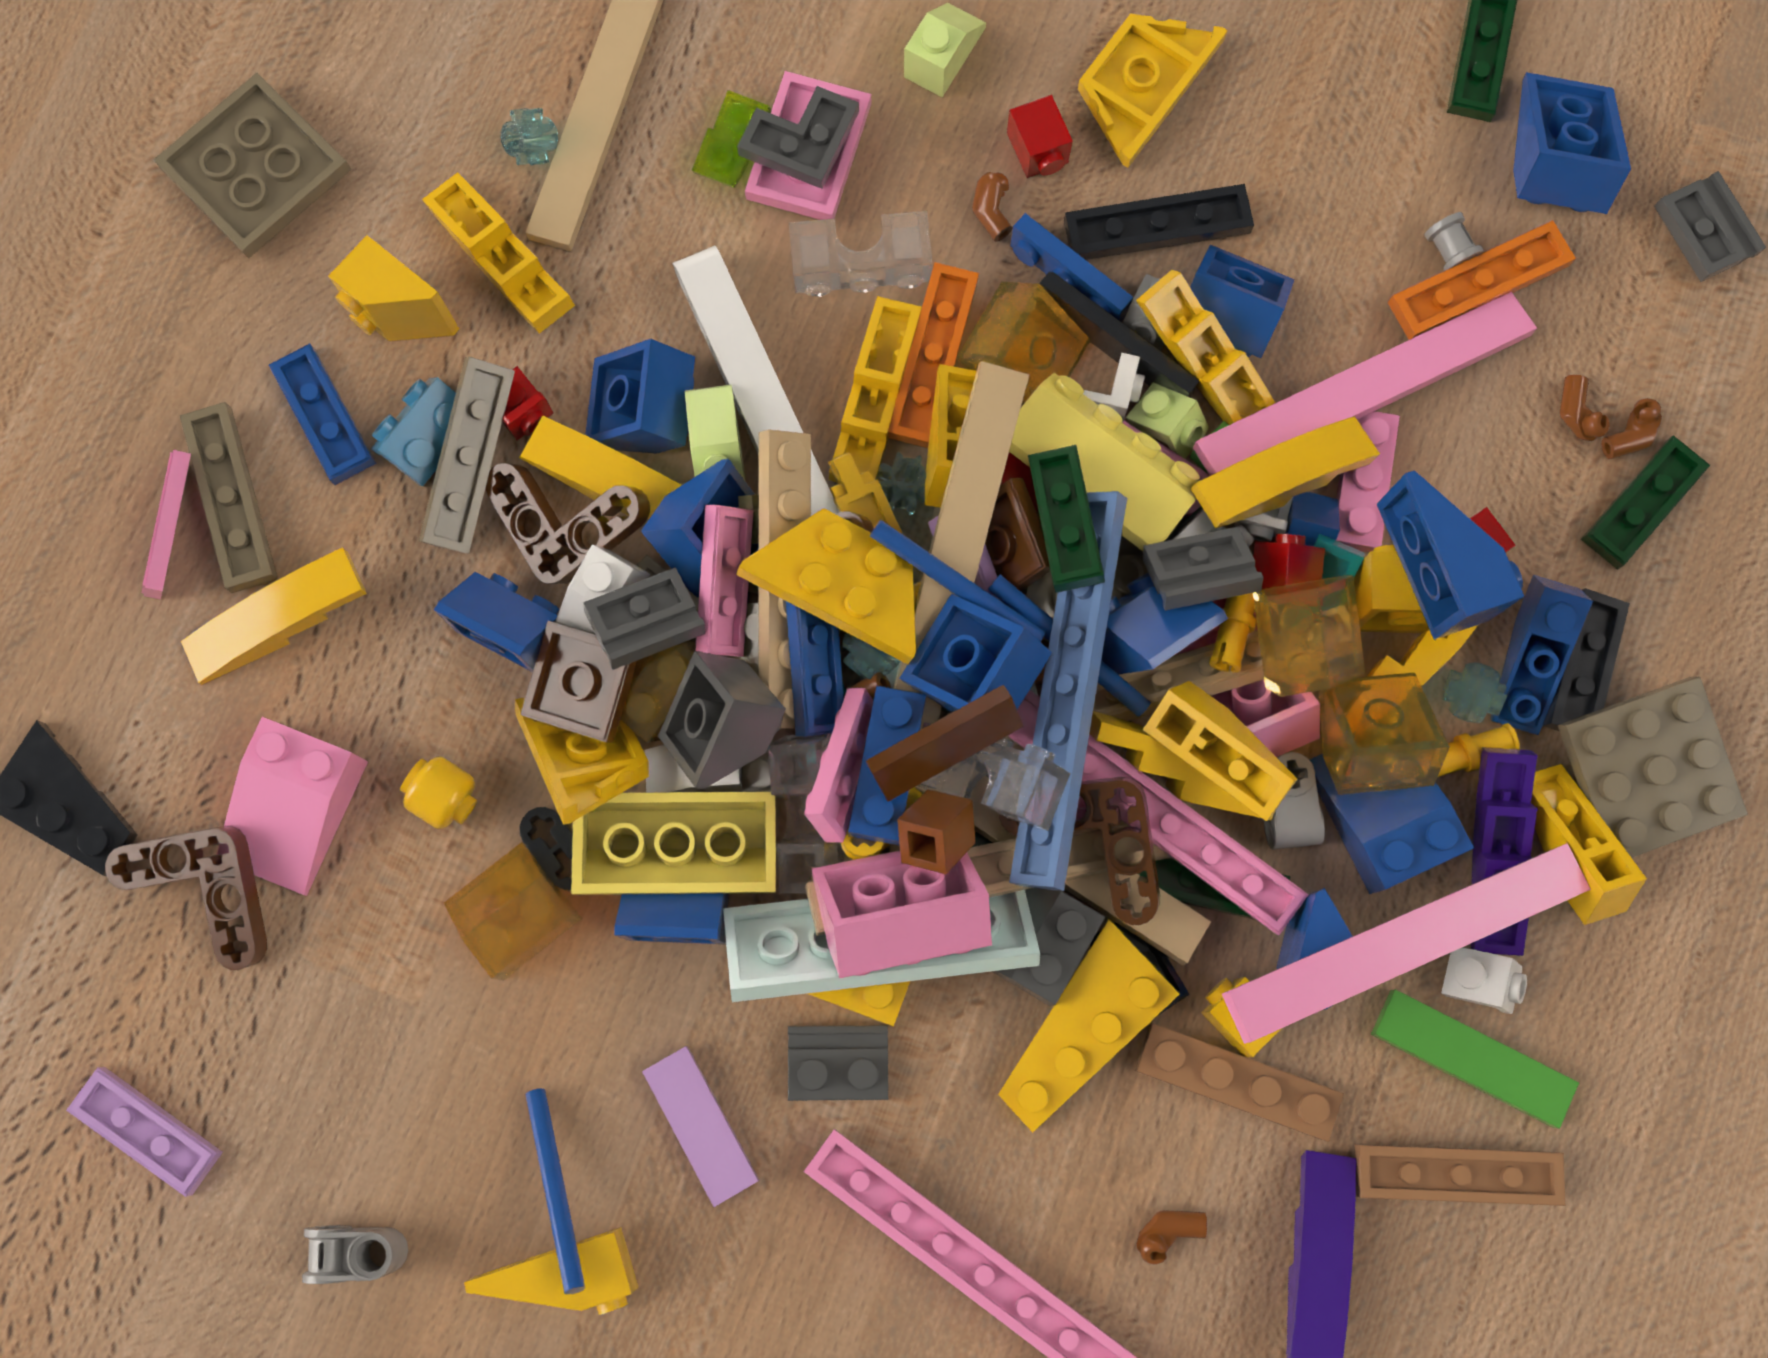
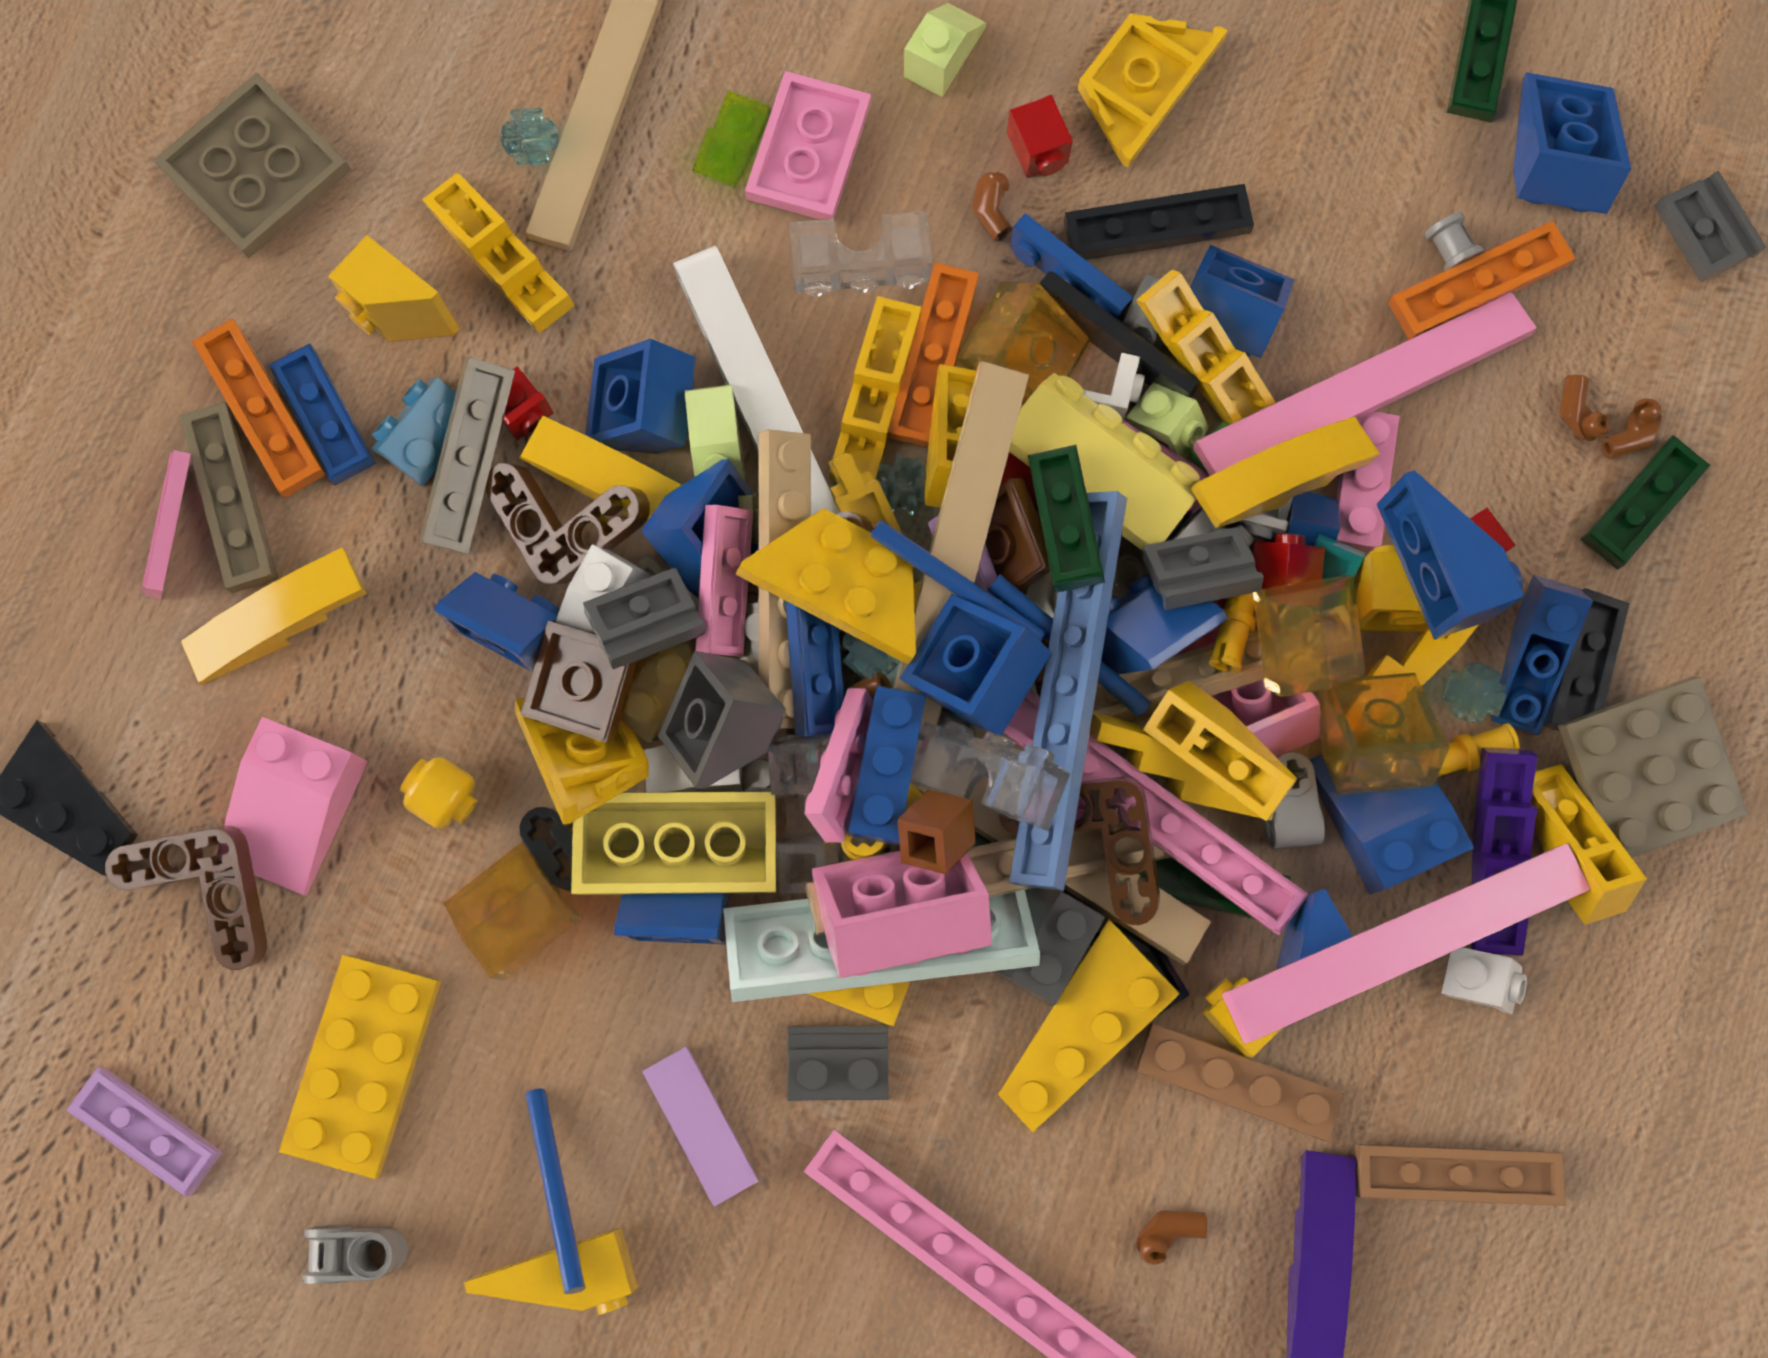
dark grey plate [737,86,859,189] -> none
reddish brown tile [866,685,1024,802] -> none
bright green tile [1371,989,1579,1129] -> none
none -> orange plate [192,318,327,498]
none -> yellow plate [278,955,442,1179]

